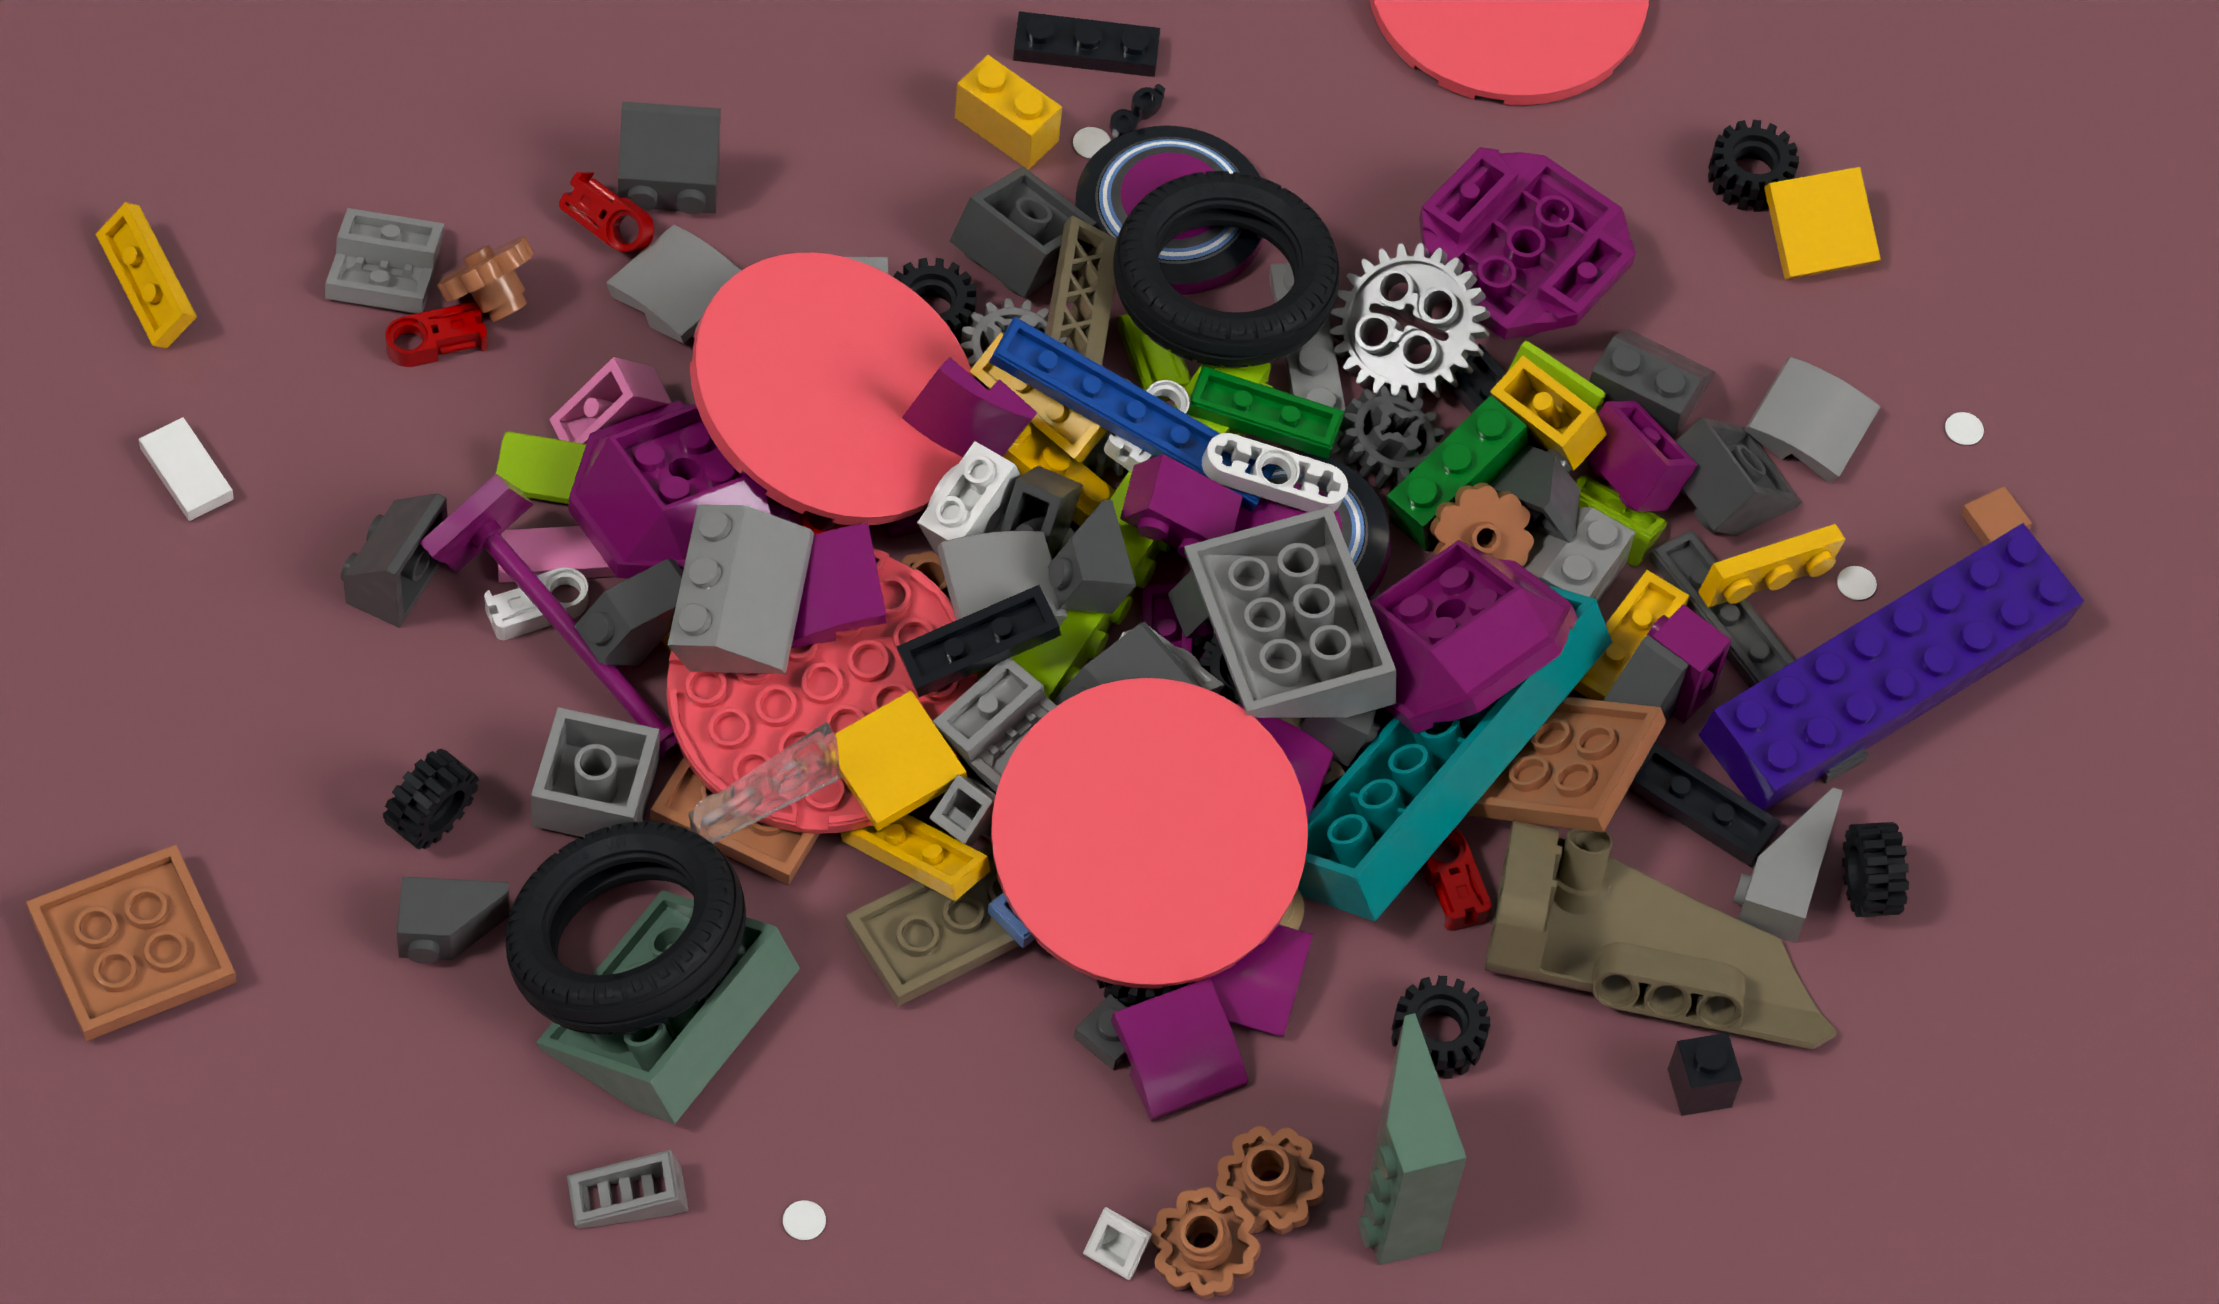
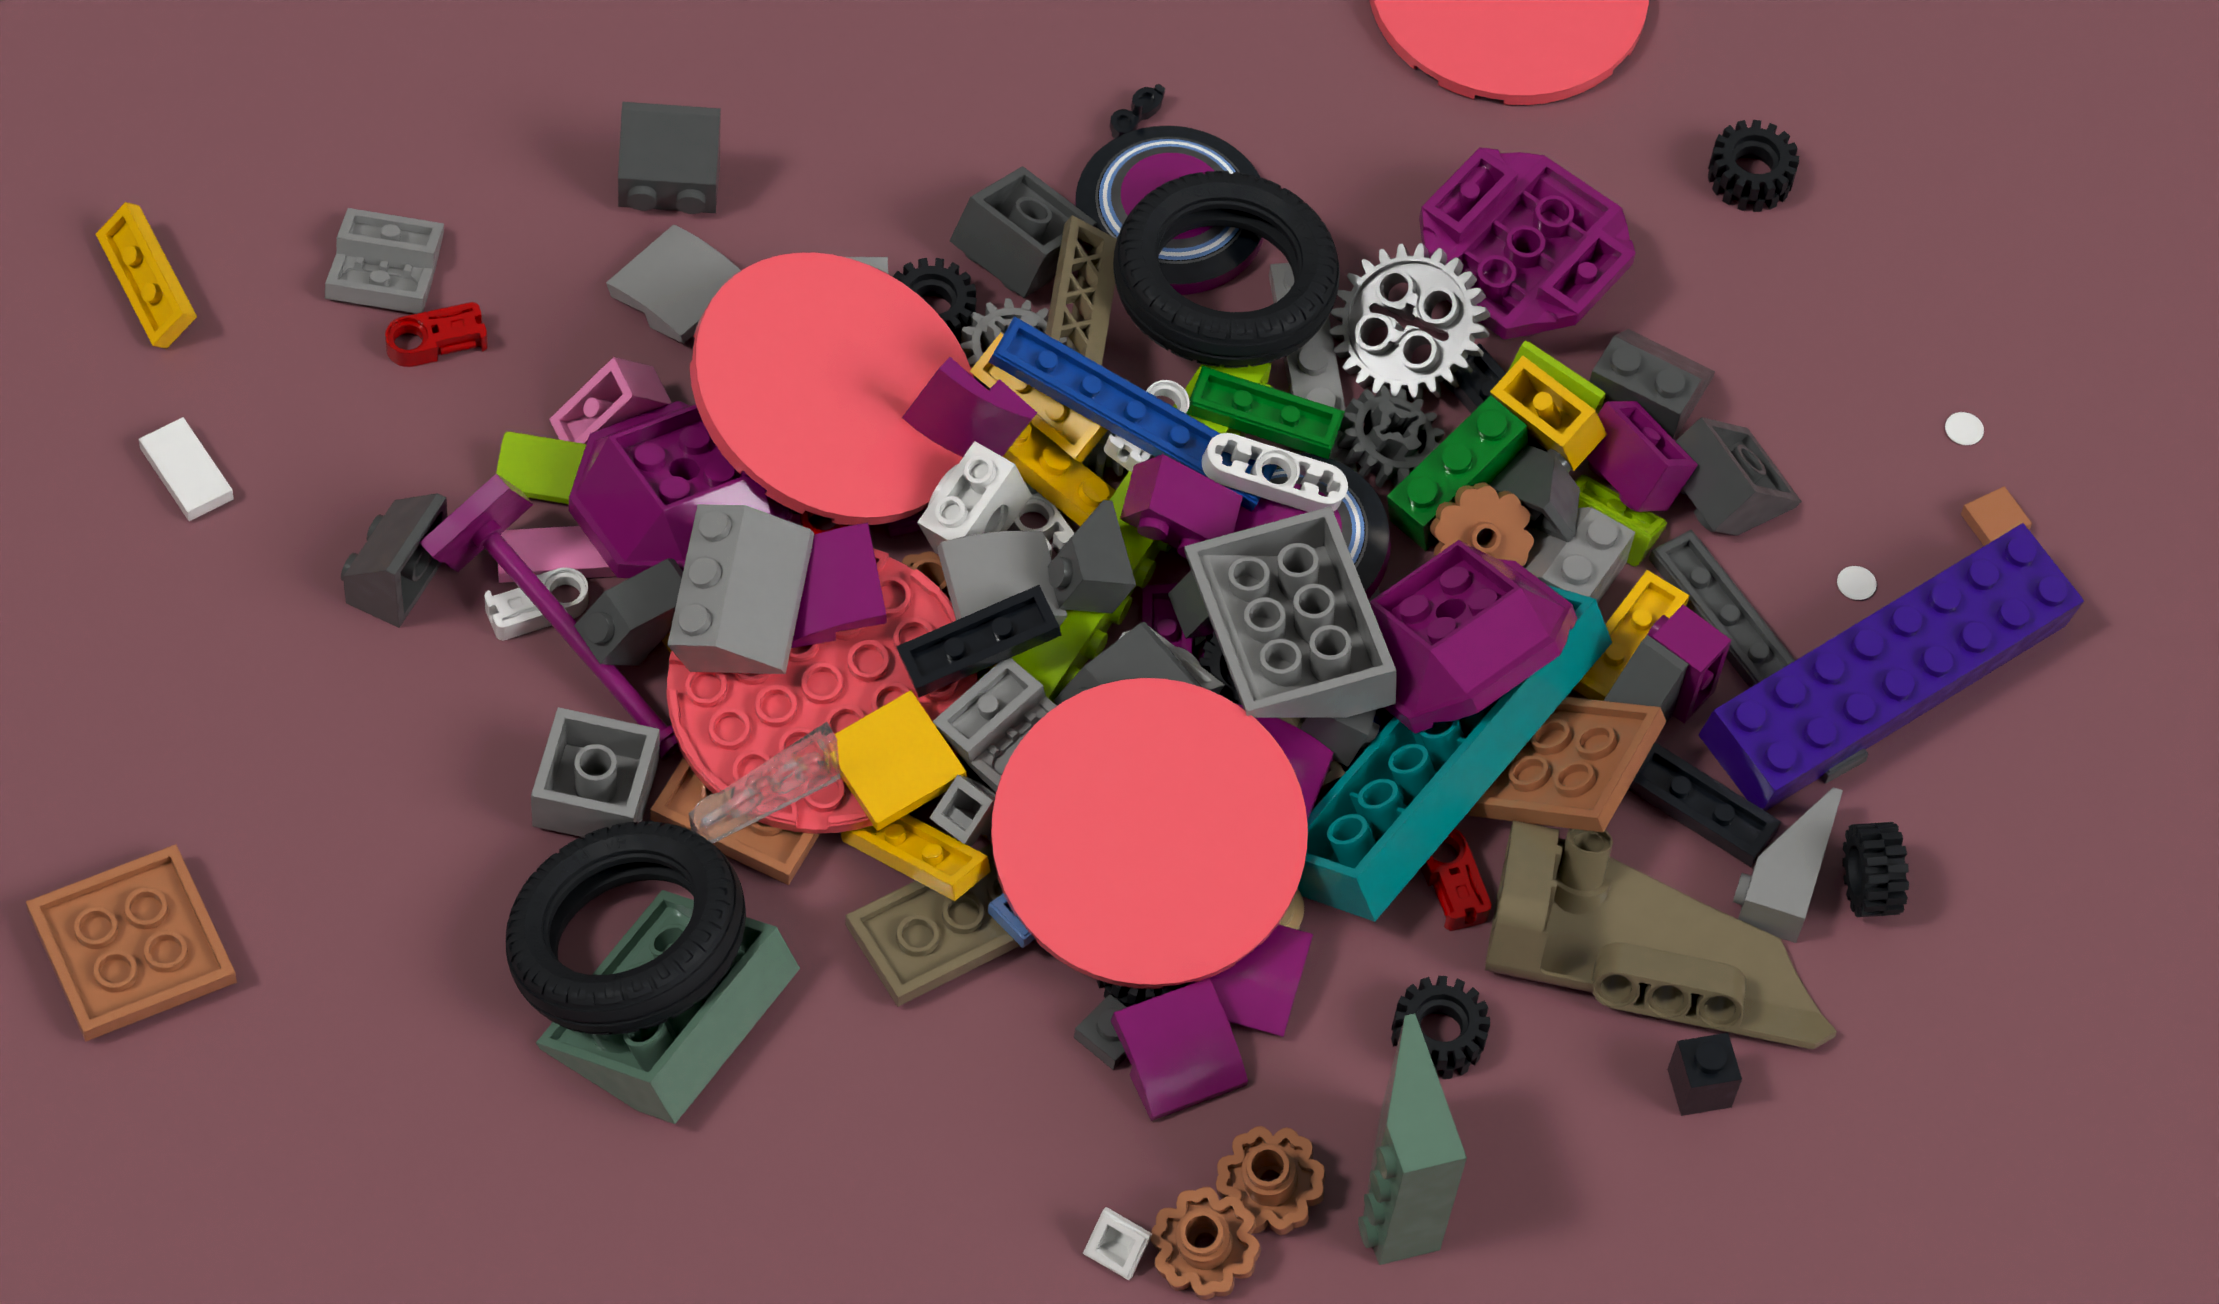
black tyre [383,749,479,850] -> none
dark grey slope [397,877,510,964] -> none
nougat plant [437,236,534,322] -> none
red piece [559,172,654,252] -> none
light grey slope [567,1150,689,1229] -> none
white sticker [783,1200,826,1240] -> none
yellow brick [955,55,1062,170] -> none
dark grey slope [1000,466,1083,559] -> none
black plate [1013,11,1160,77] -> none
white sticker [1073,127,1111,158] -> none
lime tile [1117,314,1191,401] -> none
yellow plate [1698,524,1846,608] -> none
light grey slope [1744,357,1881,483] -> none
yellow tile [1764,167,1881,280] -> none

